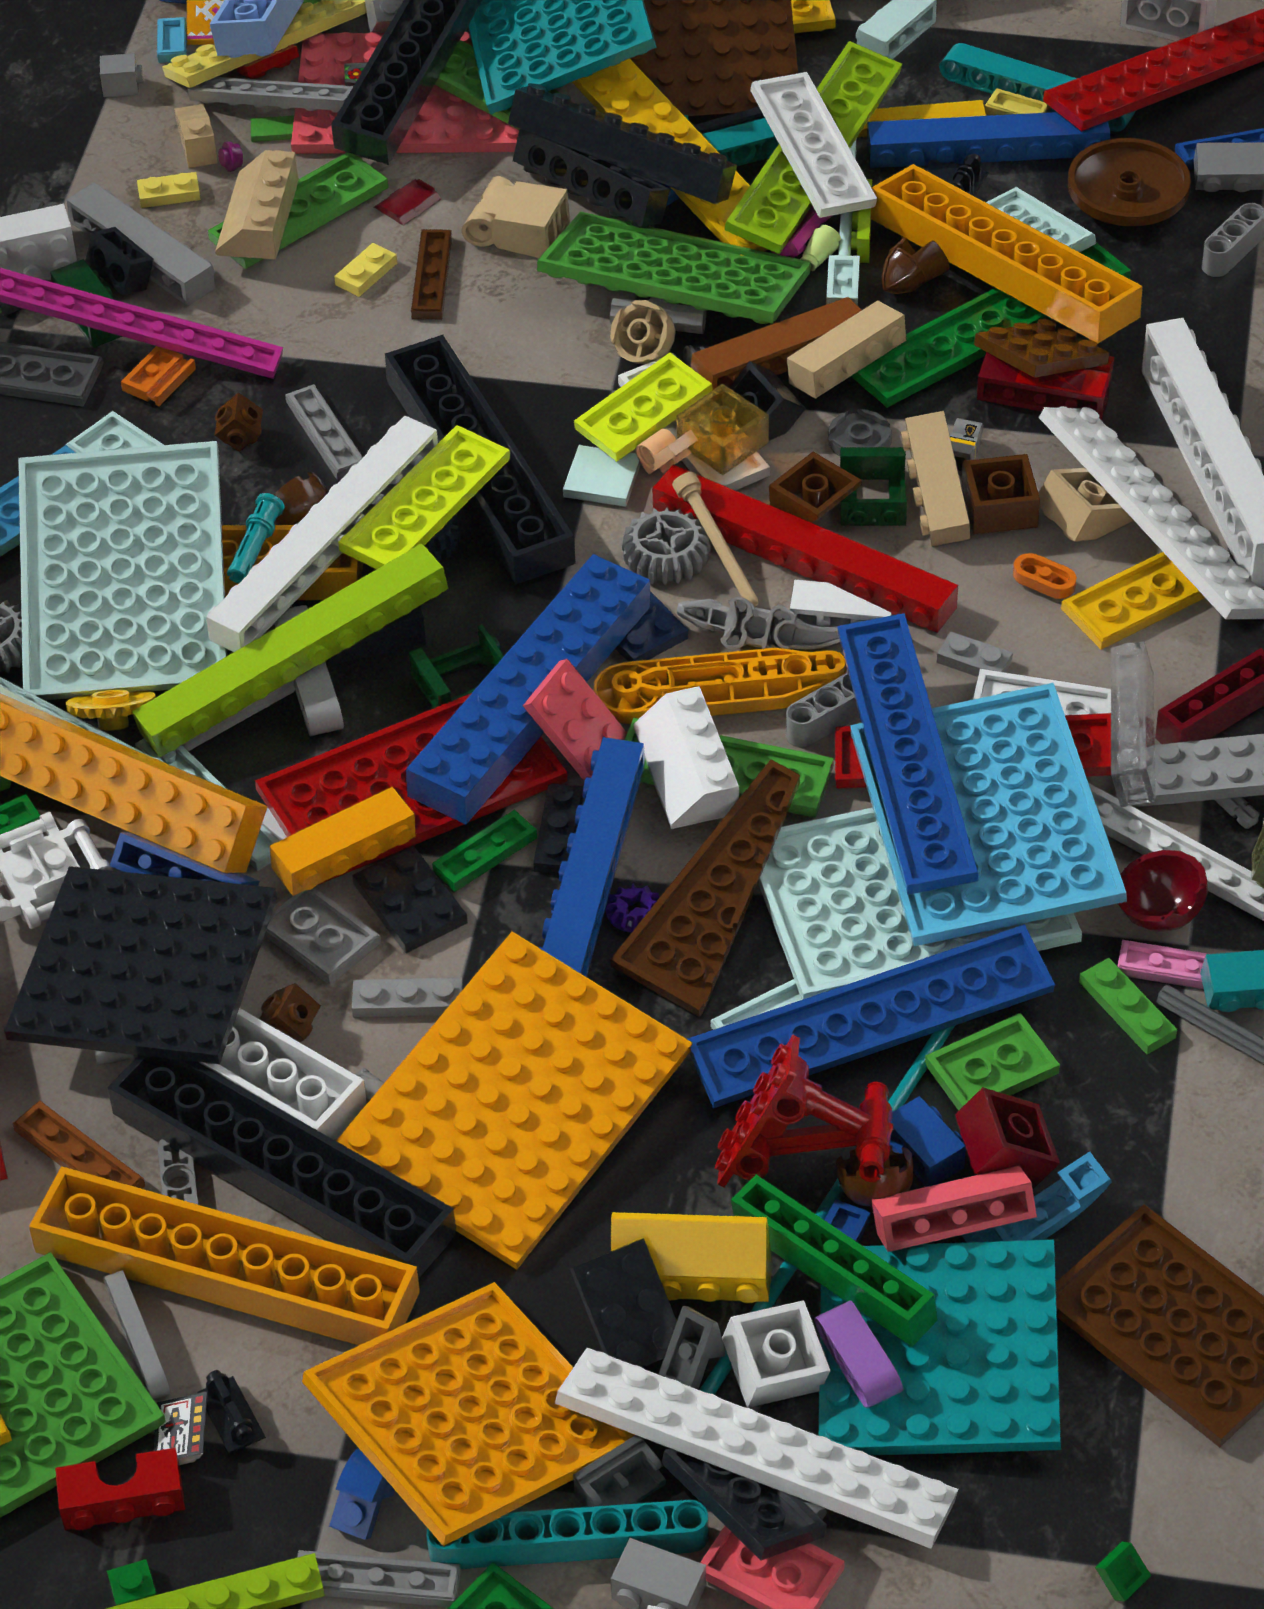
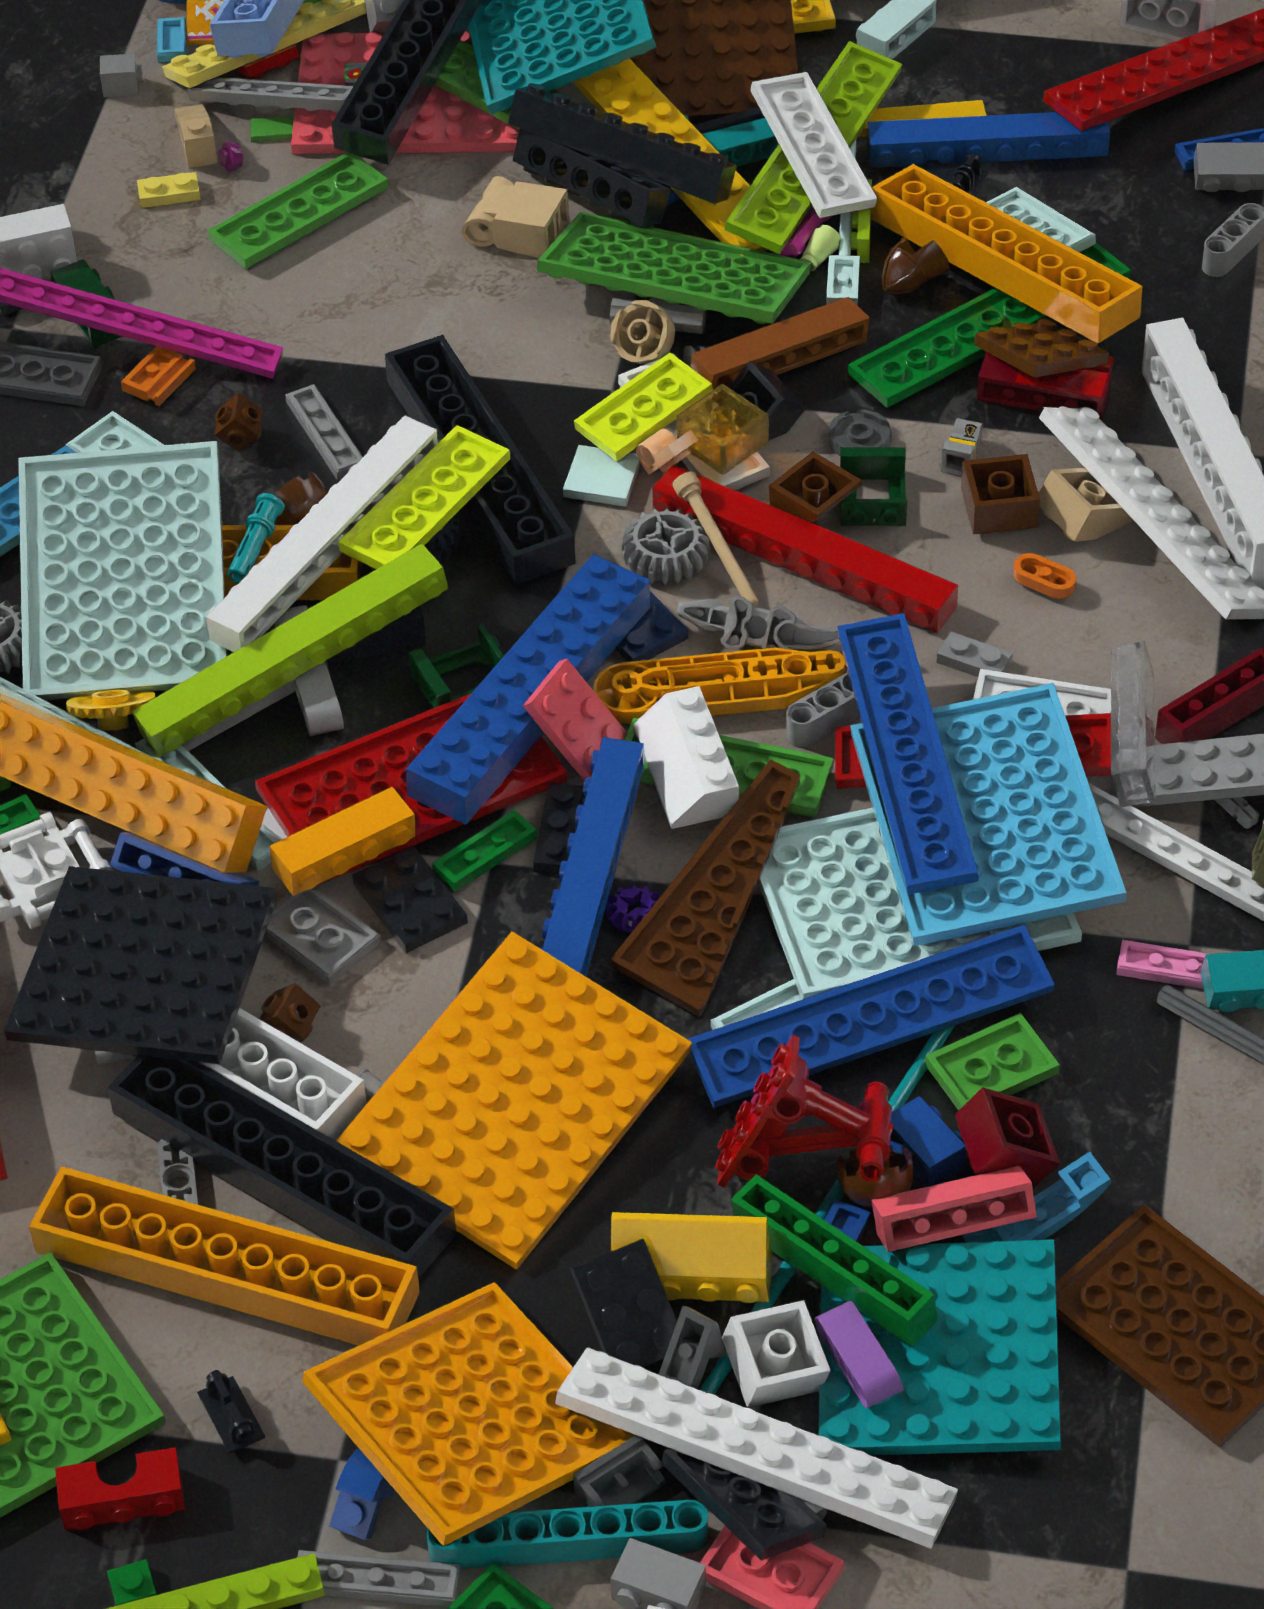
dark orange tile [13,1100,145,1189] -> none
light grey brick [66,182,216,306] -> none
black brick [85,227,154,296] -> none
light grey beam [104,1270,171,1400] -> none
piece [153,1391,208,1465] -> none
tan slope [215,150,299,259] -> none
light yellow plate [334,243,397,297] -> none
light grey plate [352,978,463,1018] -> none
dark red piece [374,179,441,225] -> none
reddish brown tile [411,229,452,320] -> none
tan brick [787,301,906,399] -> none
white slope [790,580,891,627] -> none
tan brick [901,411,970,547] -> none
teal beam [939,43,1136,132] -> none
light yellow tile [985,88,1051,115] -> none
yellow tile [1061,552,1205,650] -> none
reddish brown dish [1068,138,1190,226] -> none
bright green plate [1079,958,1177,1055] -> none
green plate [1095,1542,1151,1602] -> none
dark red cylinder [1117,850,1208,932] -> none

